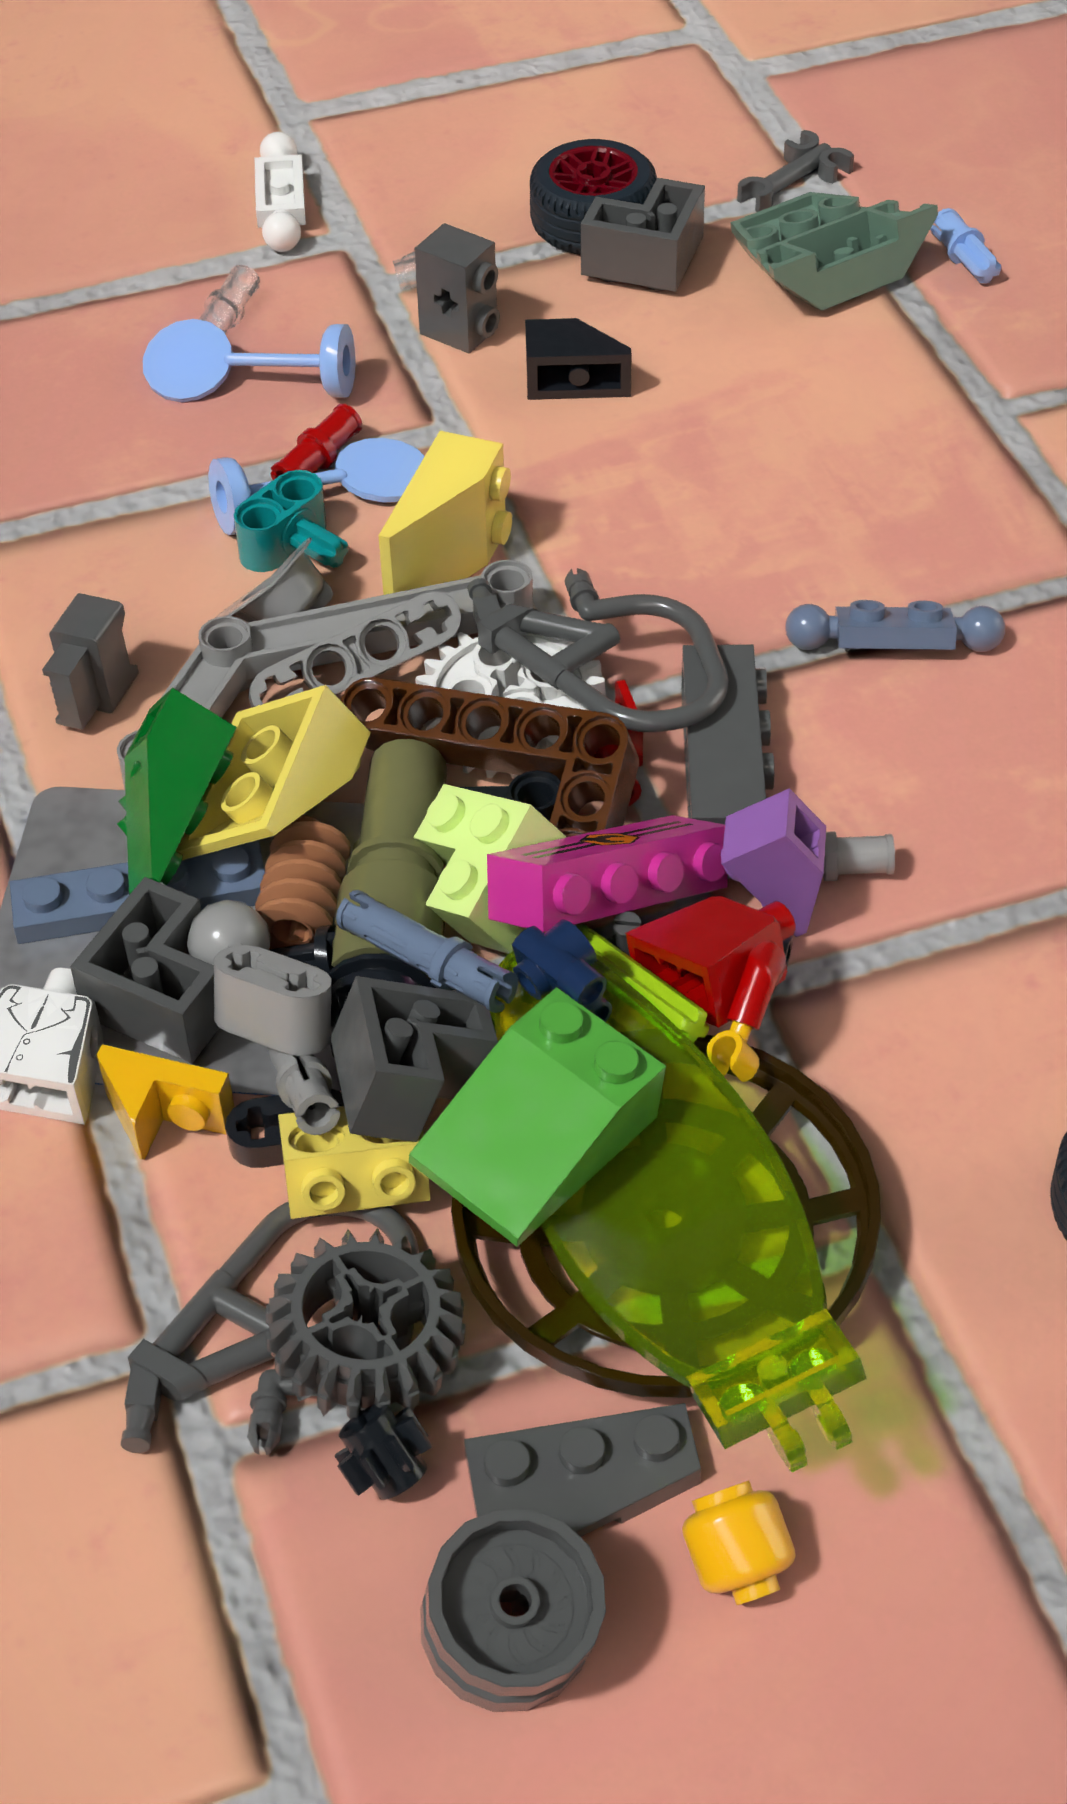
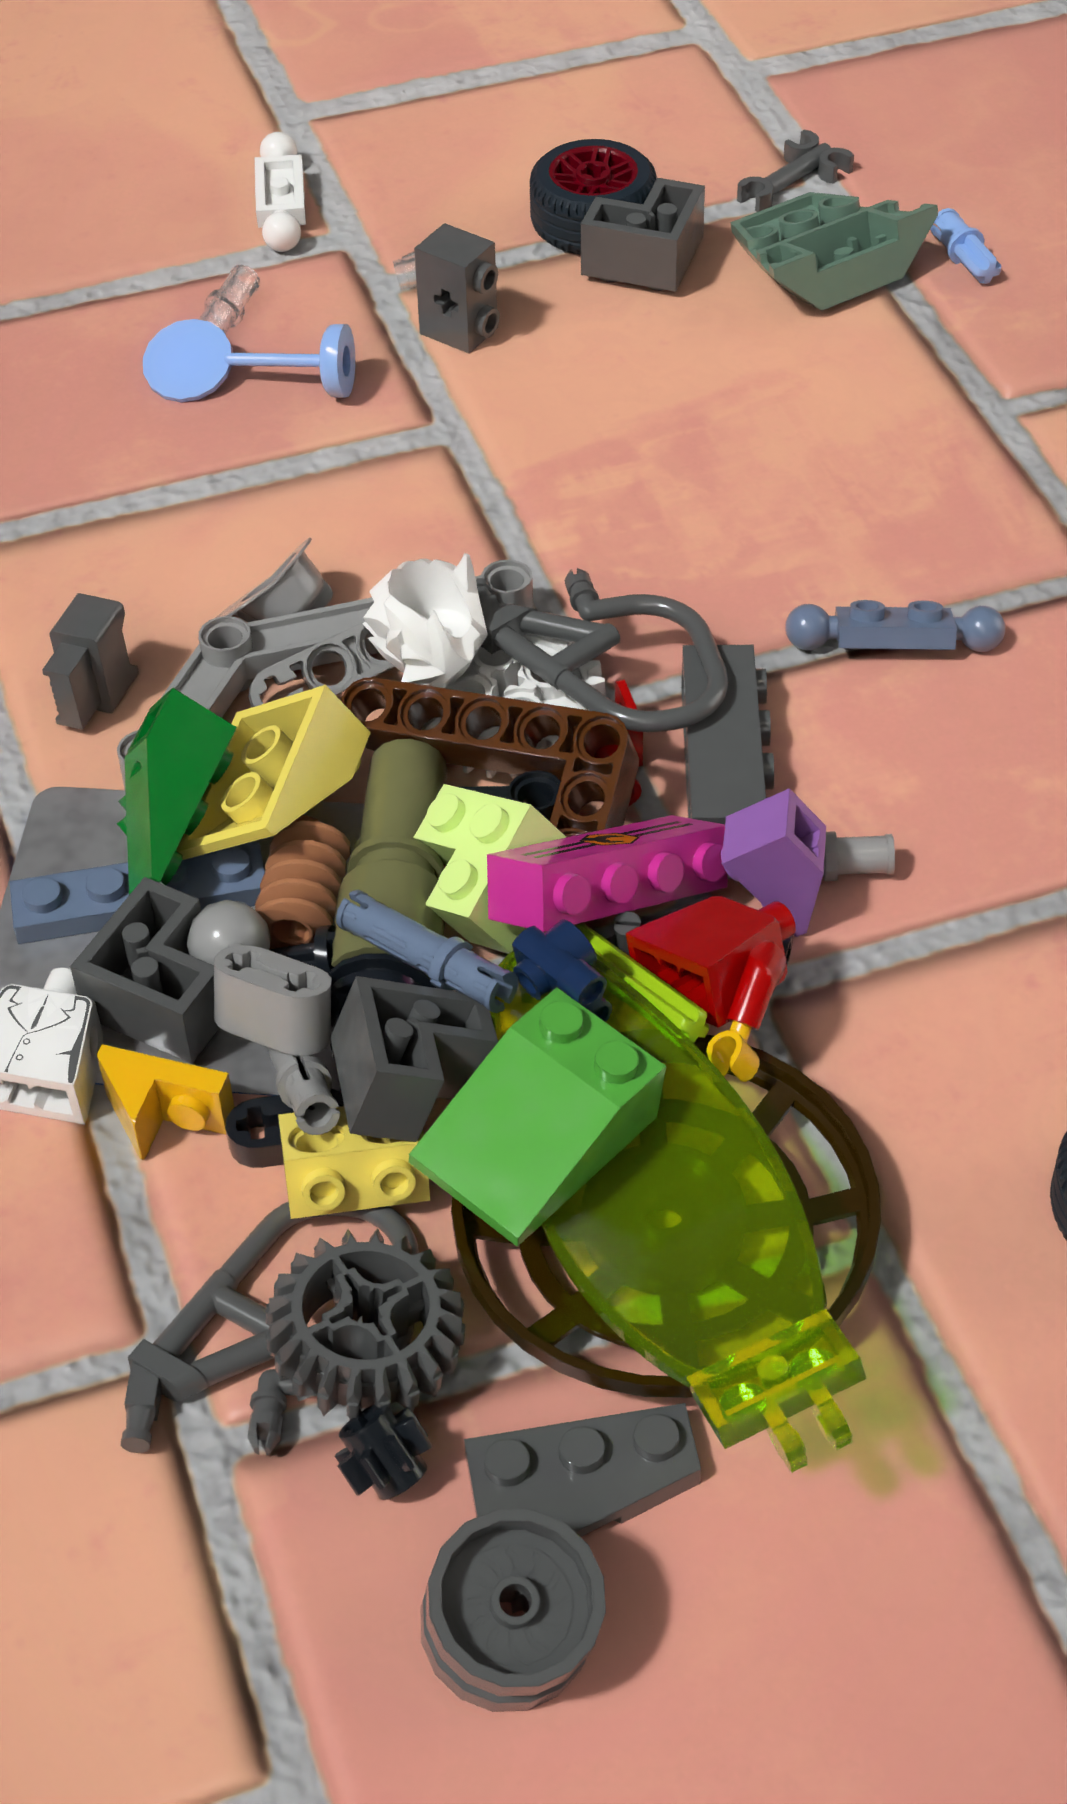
light blue piece [208,438,425,535] -> none
teal beam [234,470,349,572] -> none
red pin [270,403,363,480] -> none
light yellow slope [378,431,512,595] -> none
black slope [525,318,632,400] -> none
yellow head [682,1480,796,1605] -> none
none -> white hair [362,553,488,688]

